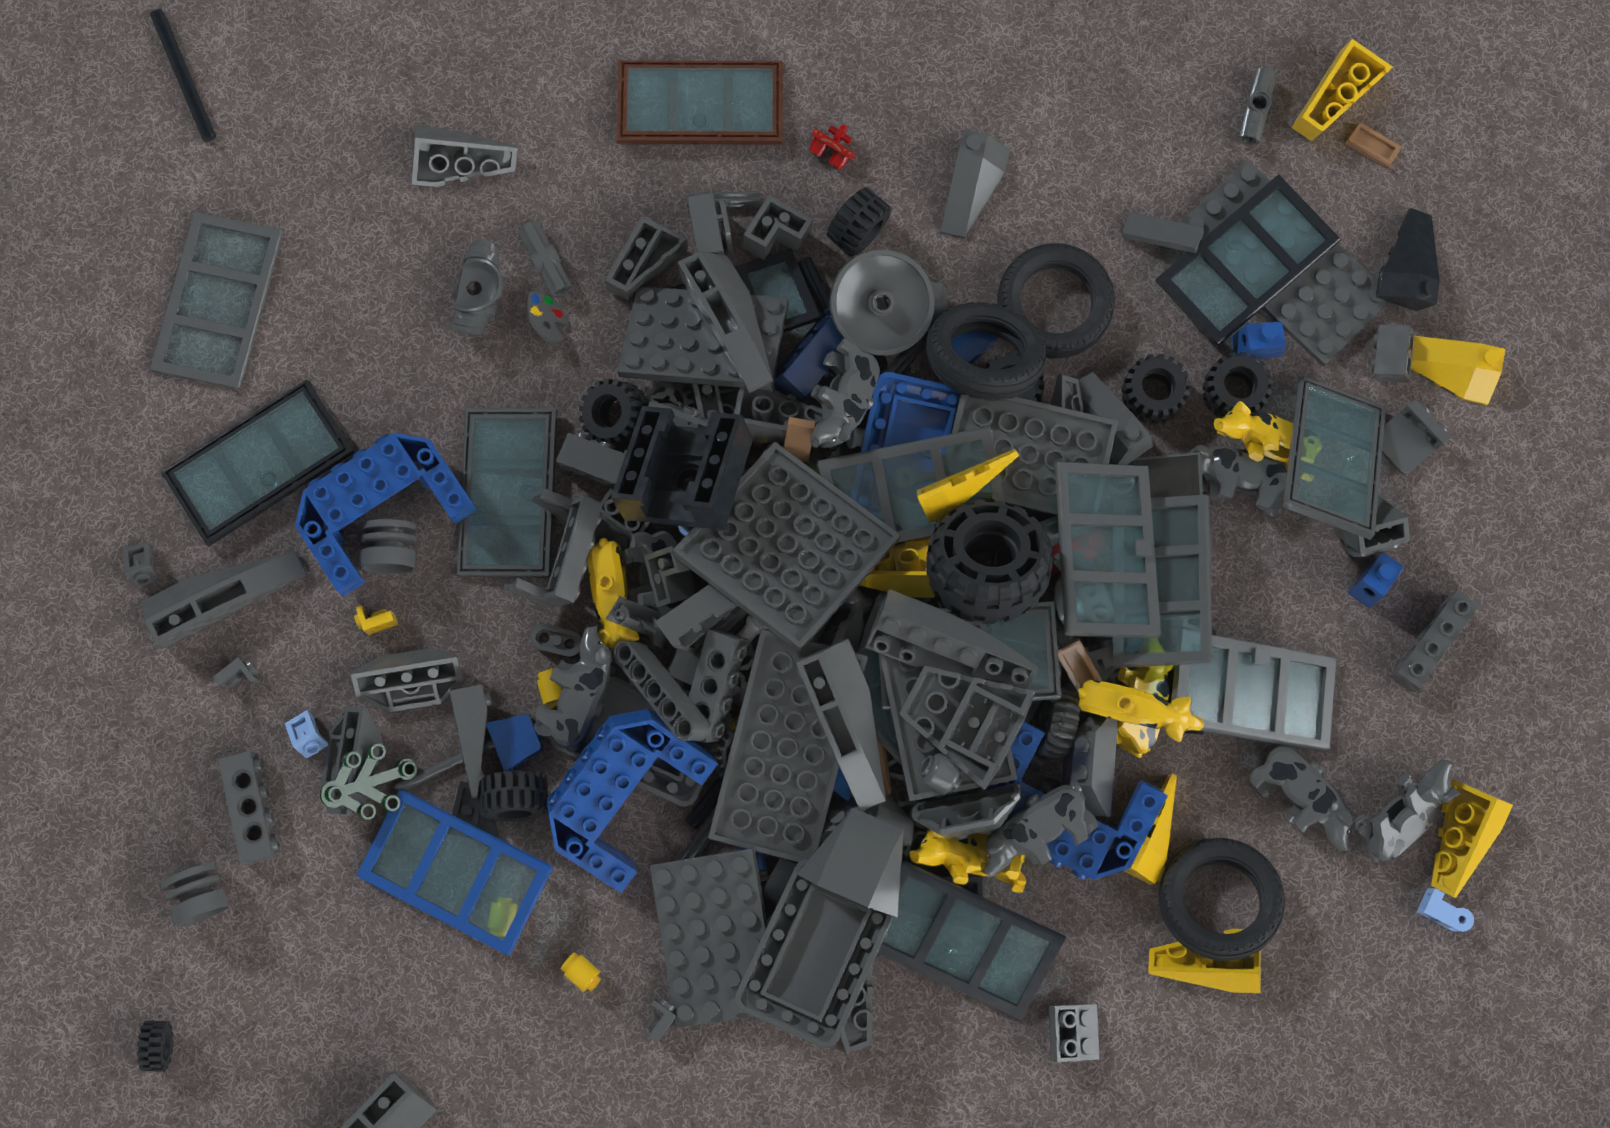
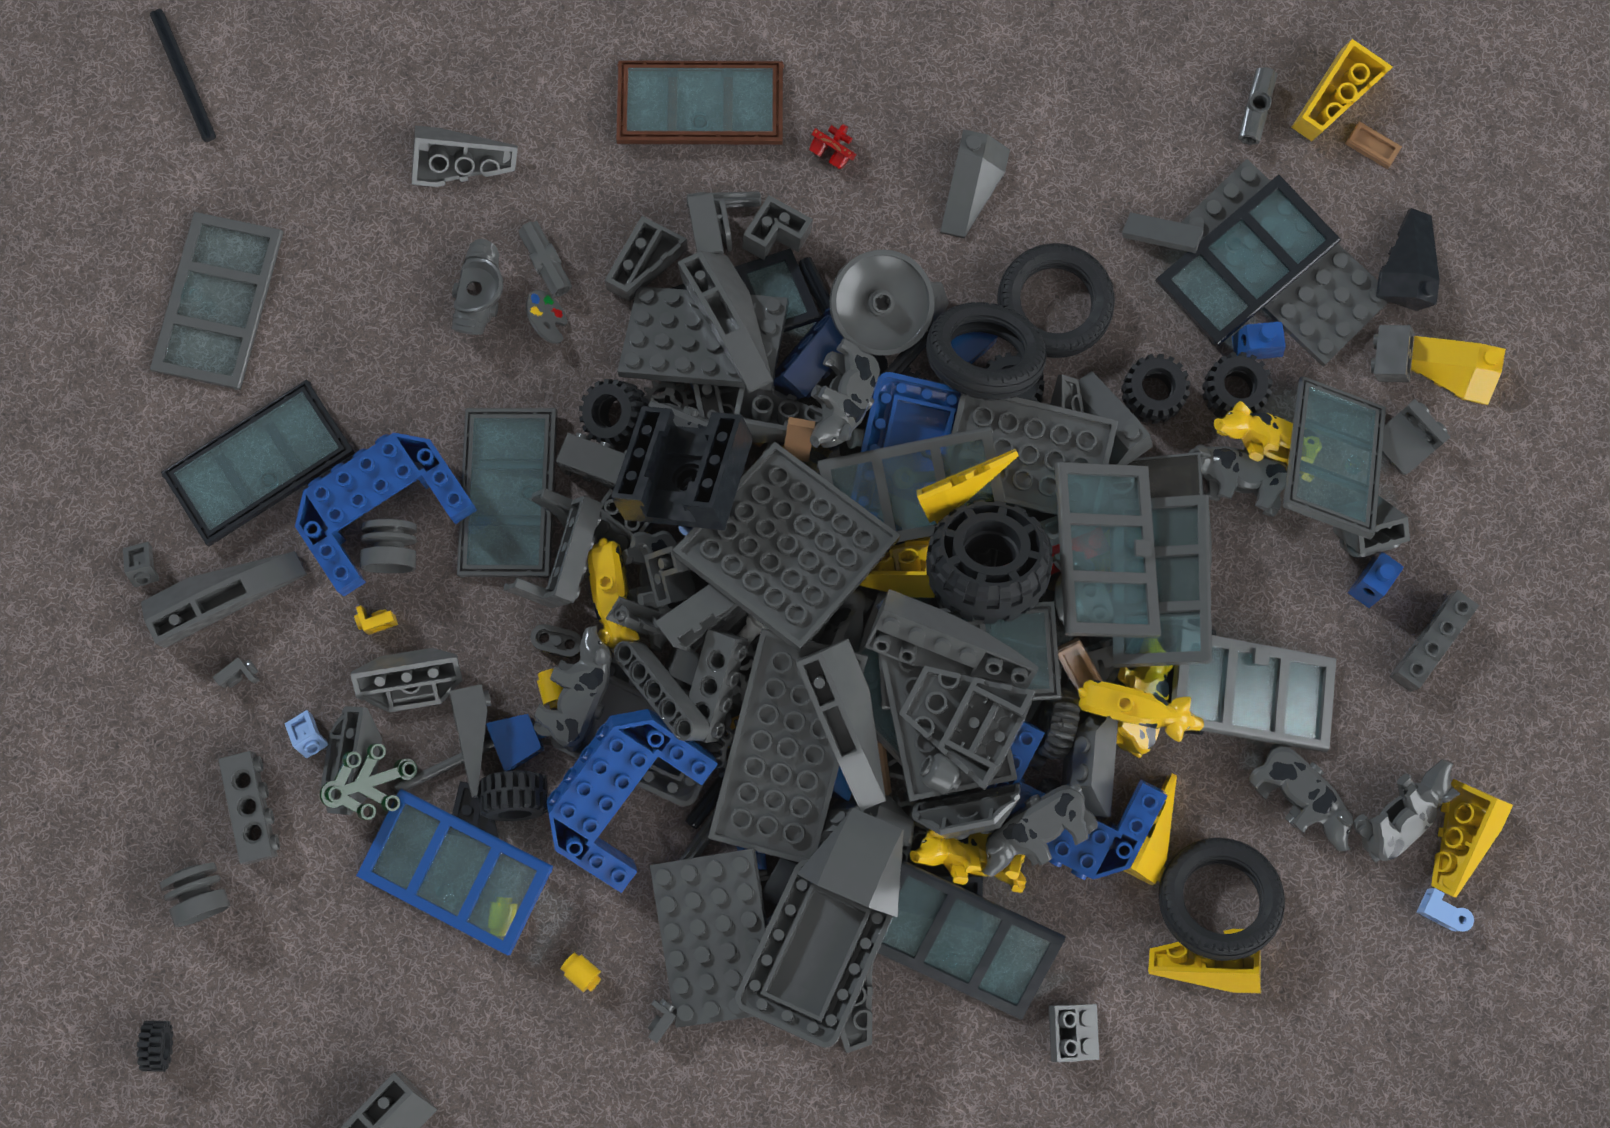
black tyre [827,187,892,257] -> none

